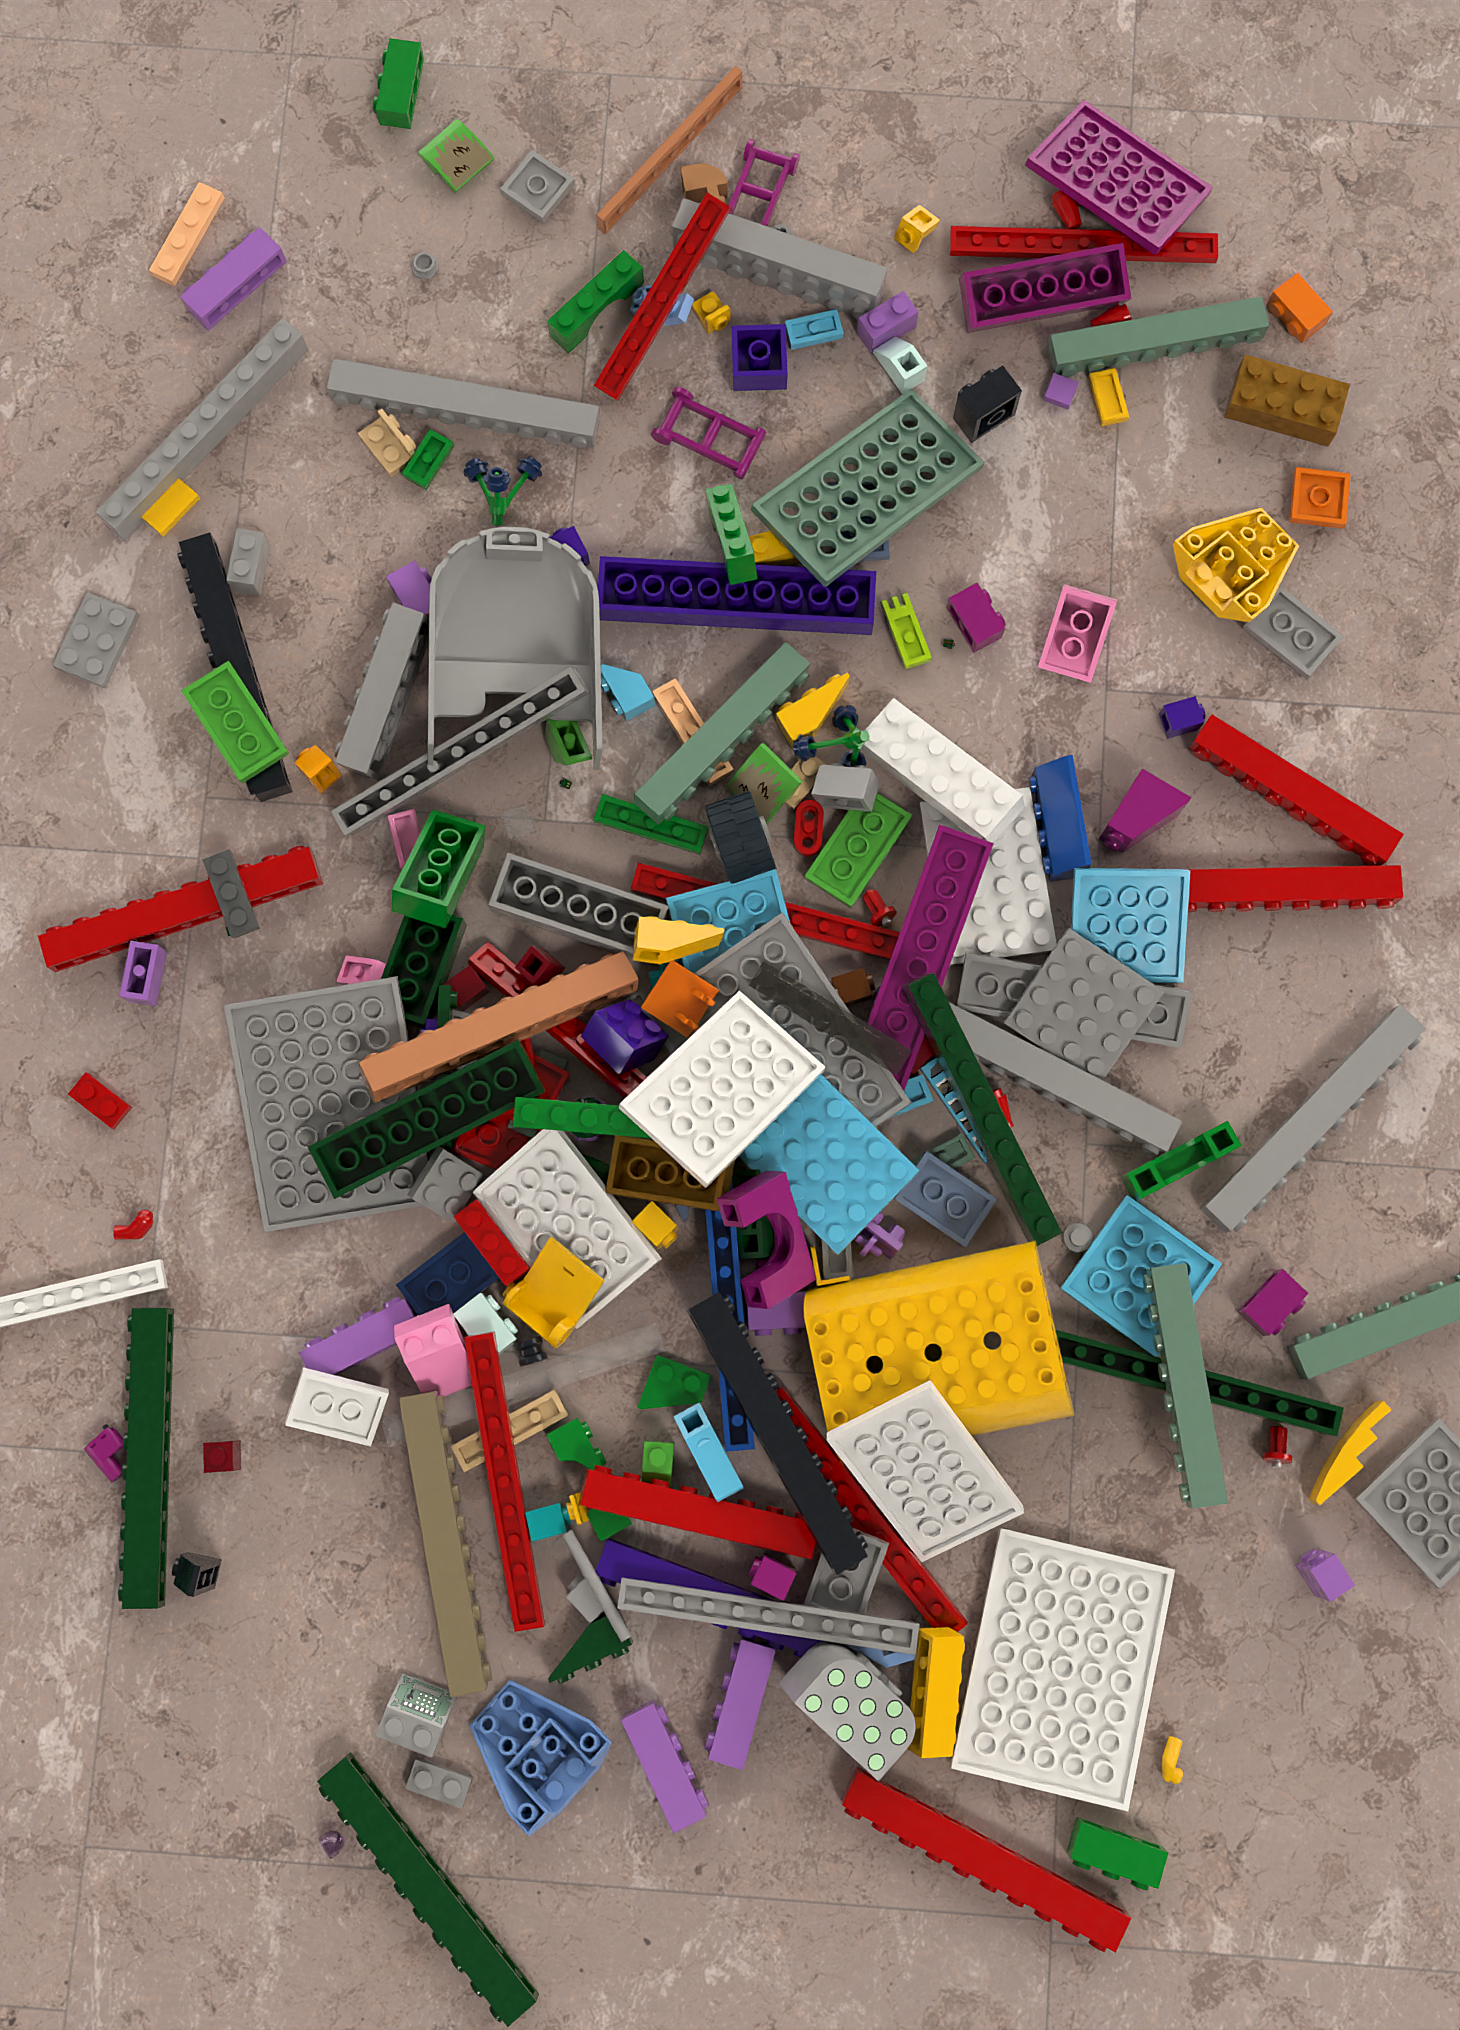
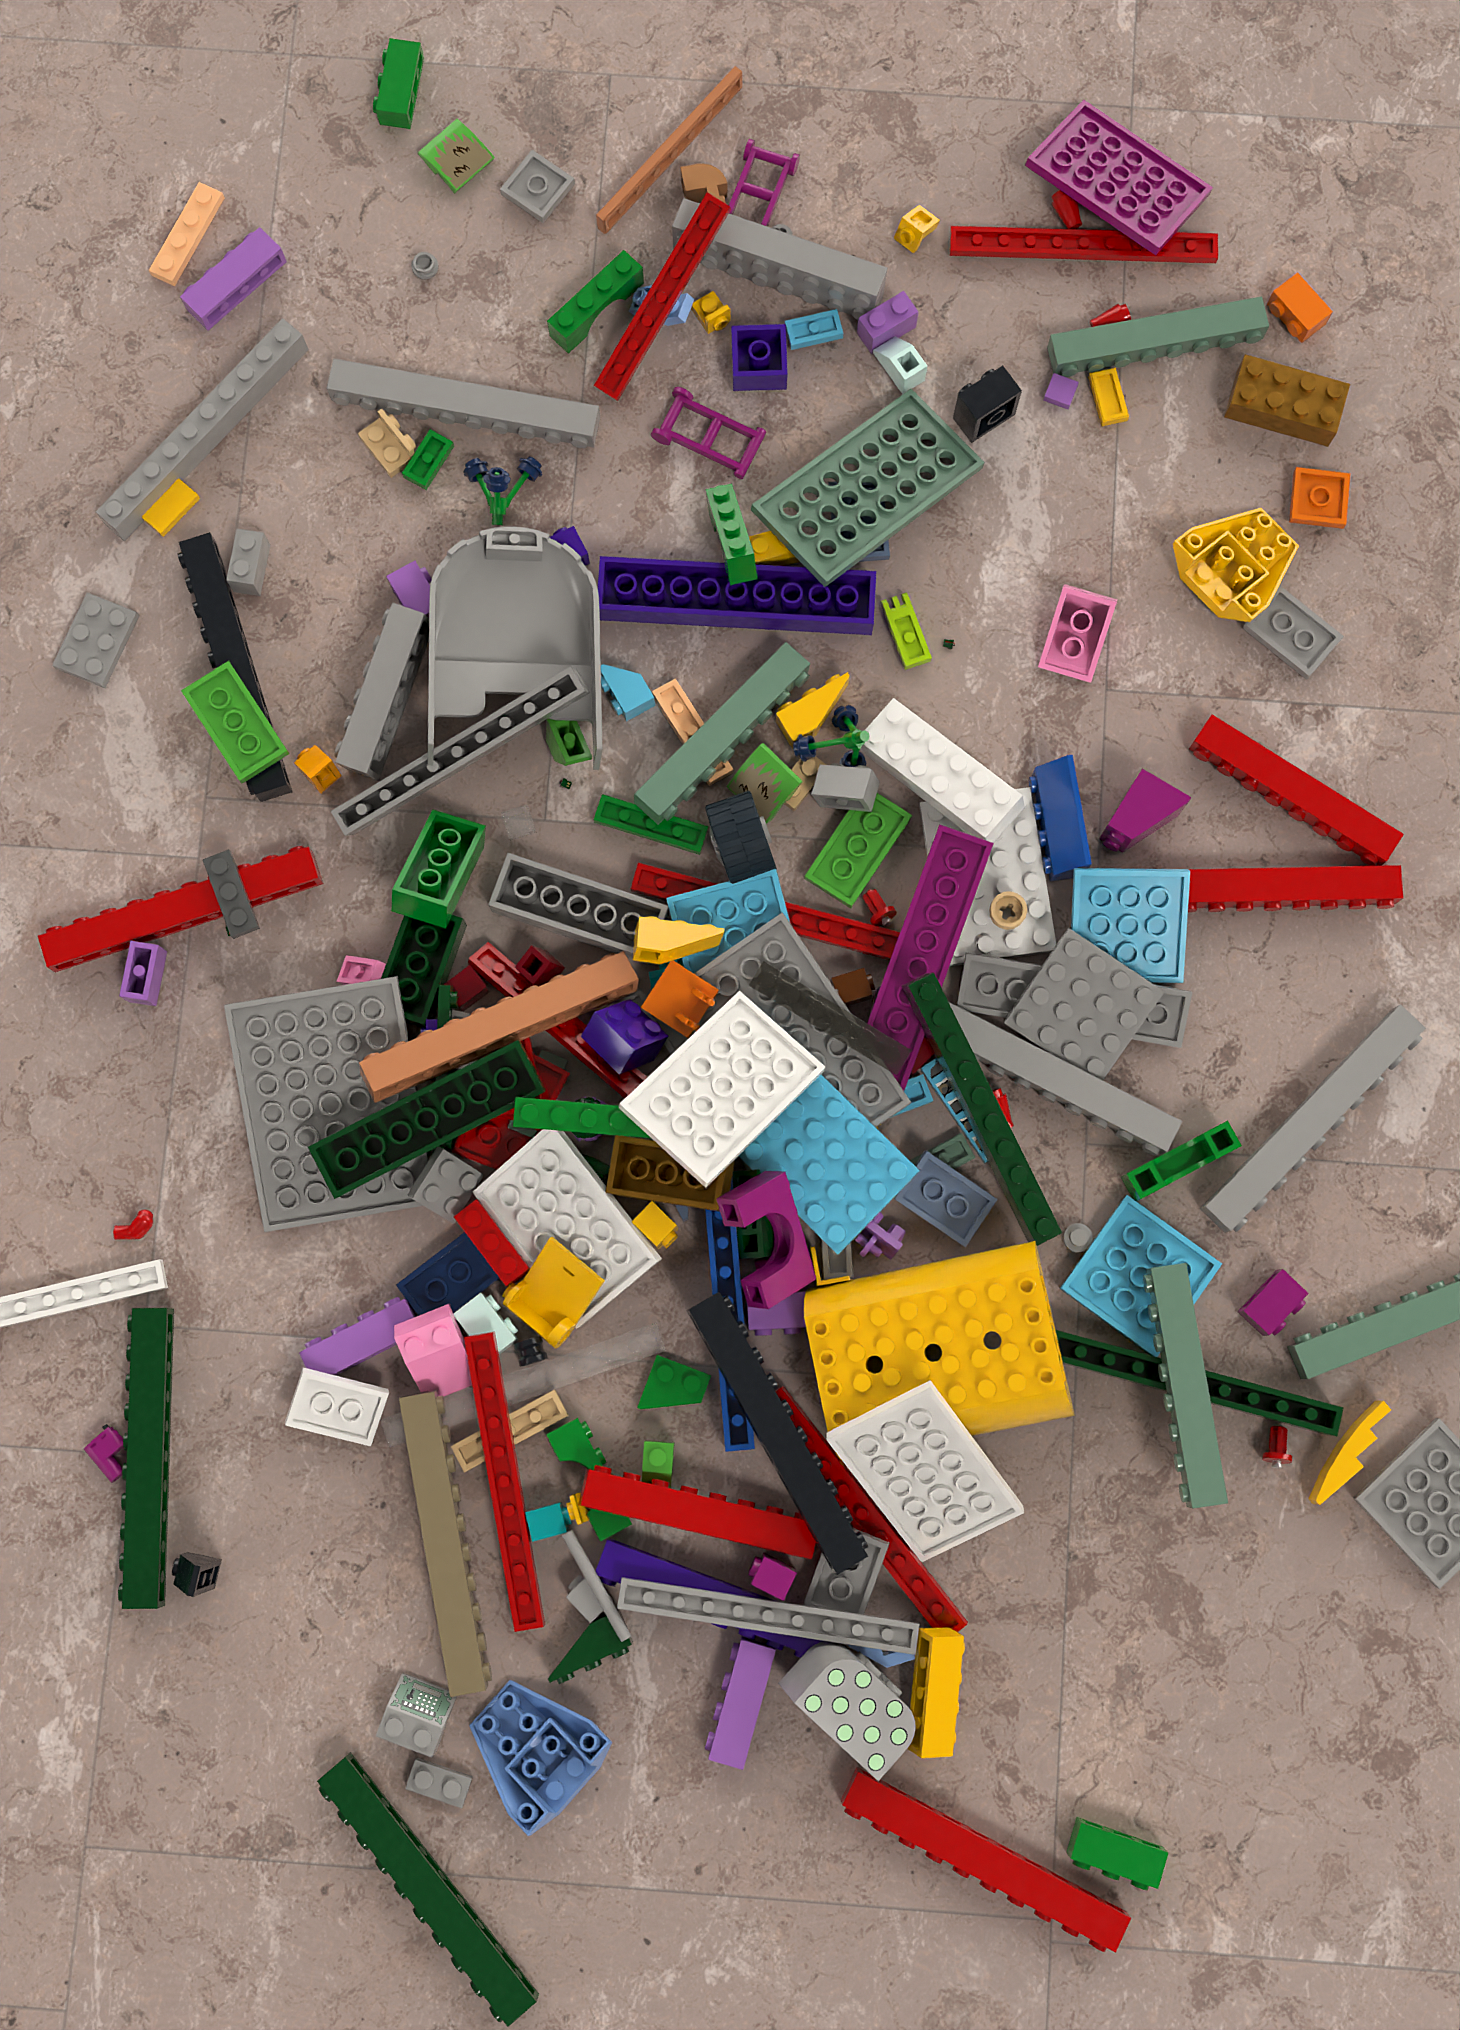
red plate [68,1072,132,1130] -> none
dark red brick [203,1440,241,1473] -> none
clear purple hinge [318,1830,344,1859] -> none
bright pink tile [387,809,421,869] -> none
medium lavender brick [621,1700,709,1833] -> none
medium azure slope [674,1403,744,1502] -> none
red plate [794,800,824,857] -> none
magenta brick [946,582,1006,653] -> none
white plate [950,1528,1175,1811] -> none
magenta brick [958,243,1132,333] -> none
dark purple brick [1159,696,1206,739] -> none
yellow arm [1162,1736,1183,1784] -> none
medium lavender brick [1295,1548,1356,1602] -> none
none -> tan piece [989,891,1027,930]

